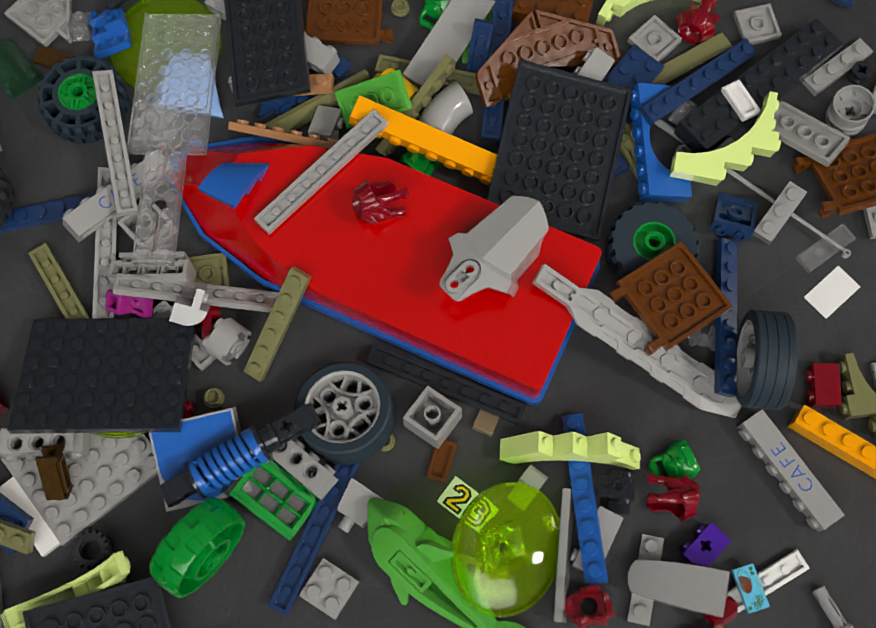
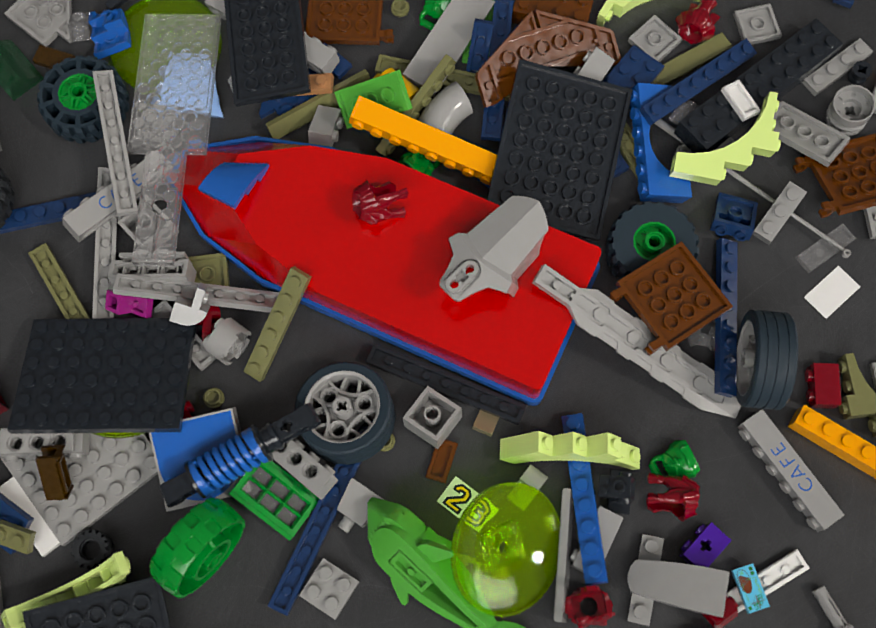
medium nougat plate [228,119,339,149] -> none
light grey plate [254,109,388,235] -> none

